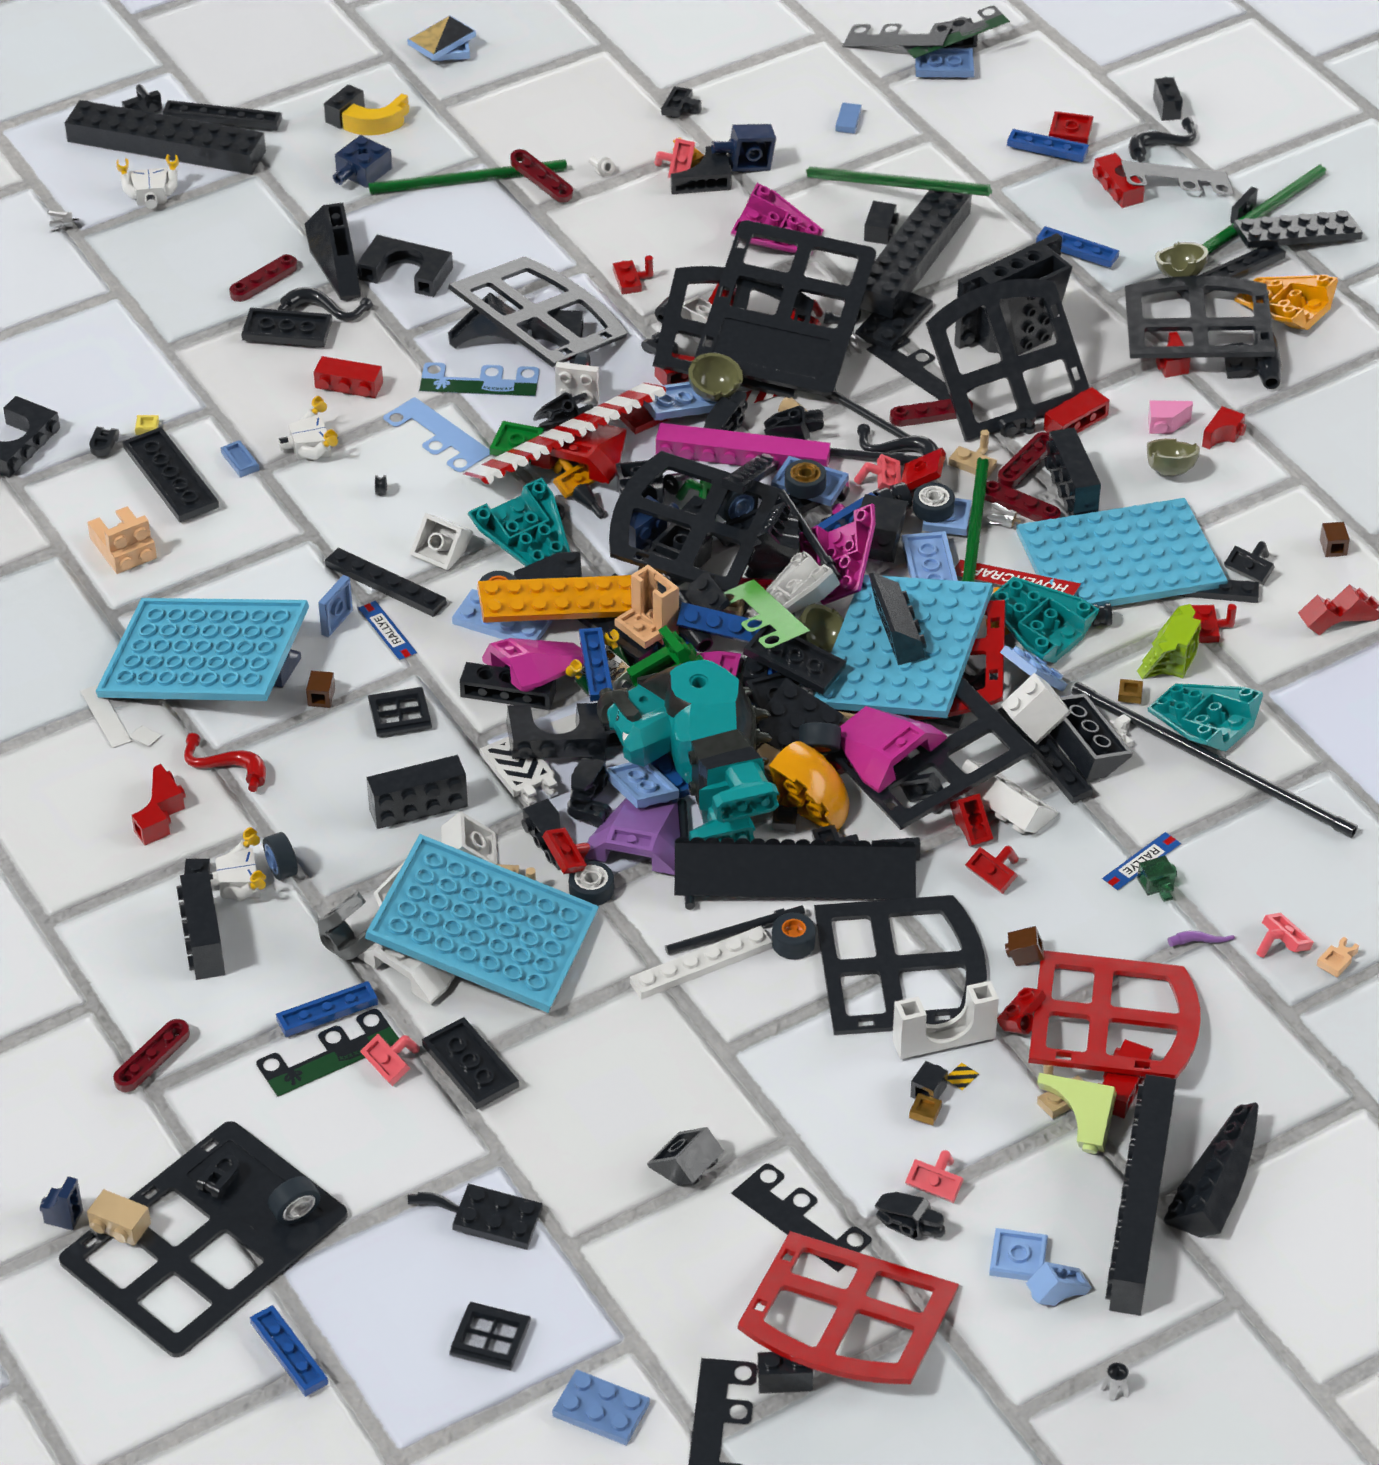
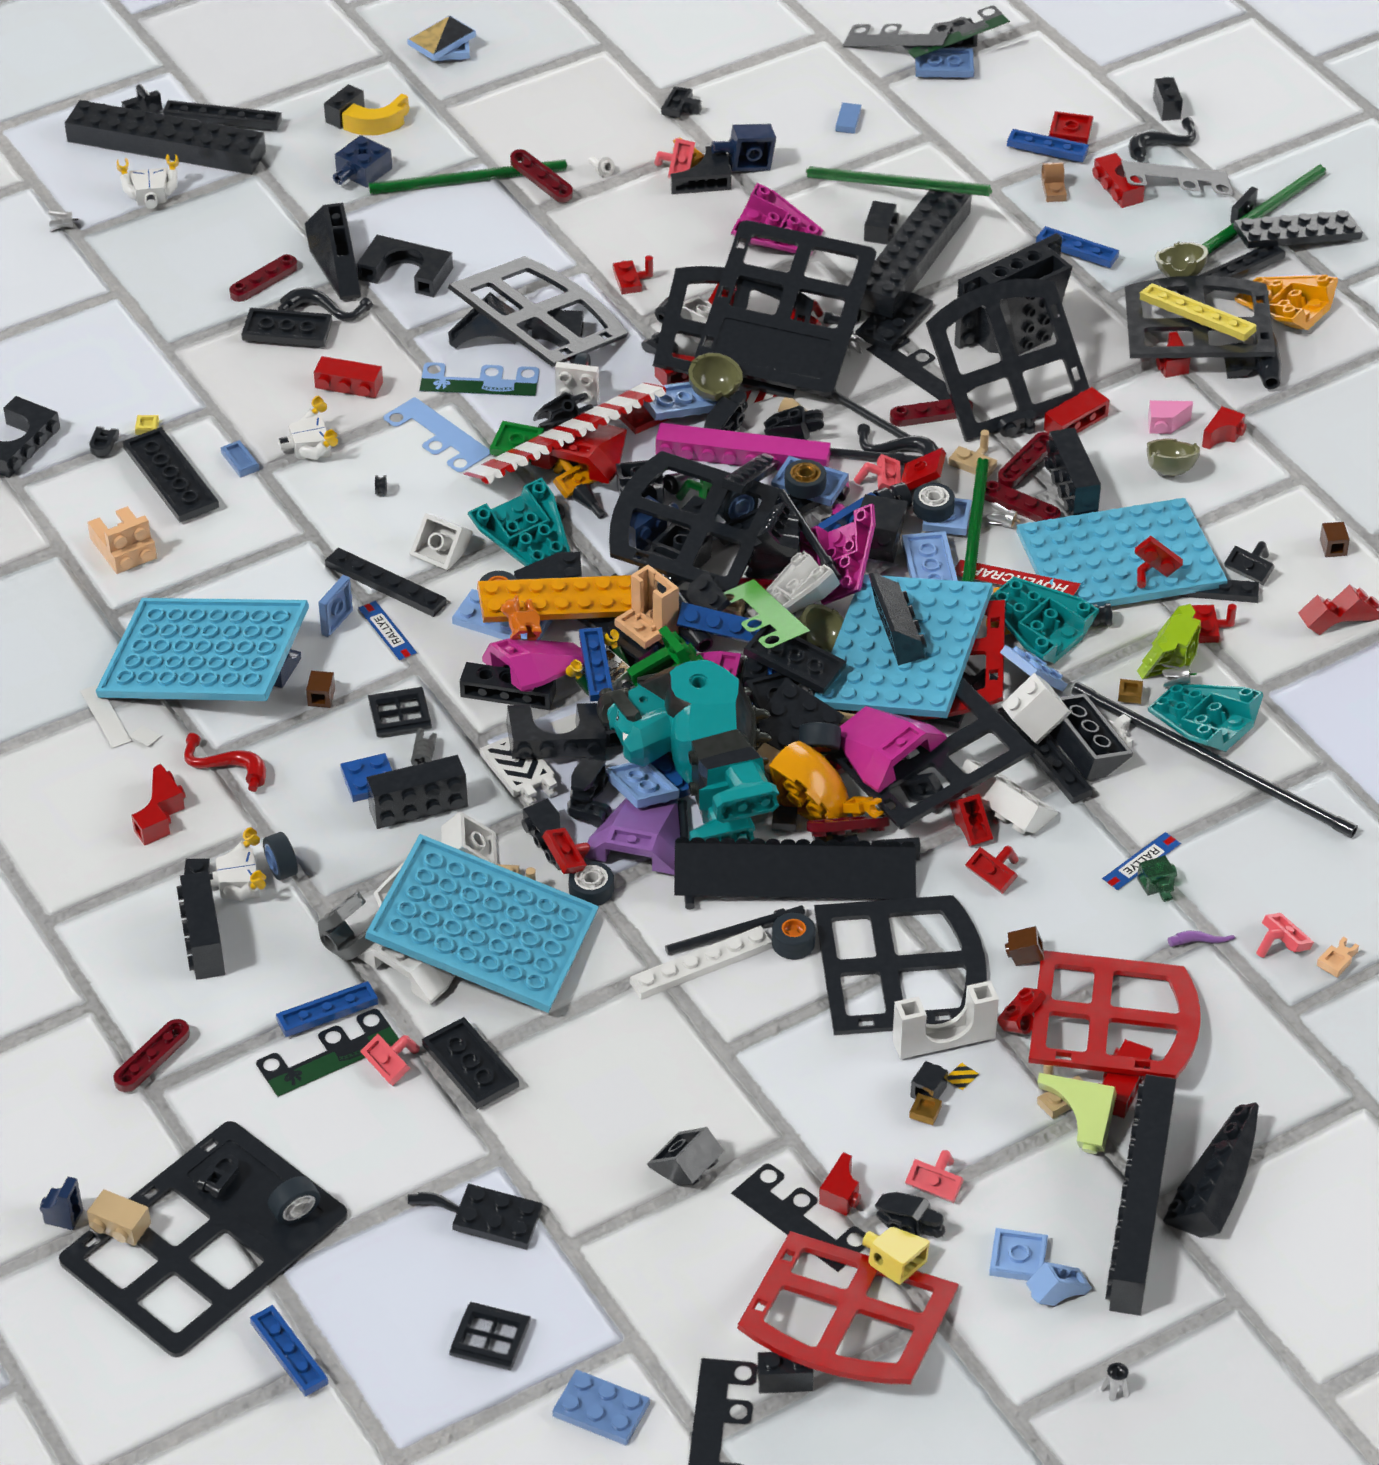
none -> blue plate [340,753,392,802]
none -> dark grey hinge [411,728,437,765]
none -> orange animal [501,595,542,641]
none -> dark red plate [807,815,890,837]
none -> red arch [819,1152,861,1216]
none -> light orange plate [843,796,884,818]
none -> light yellow torso [862,1227,930,1285]
none -> medium nougat plate [1041,162,1067,202]
none -> red plate [1135,535,1183,588]
none -> light yellow plate [1140,283,1257,341]
none -> flat silver piece [1162,664,1197,688]

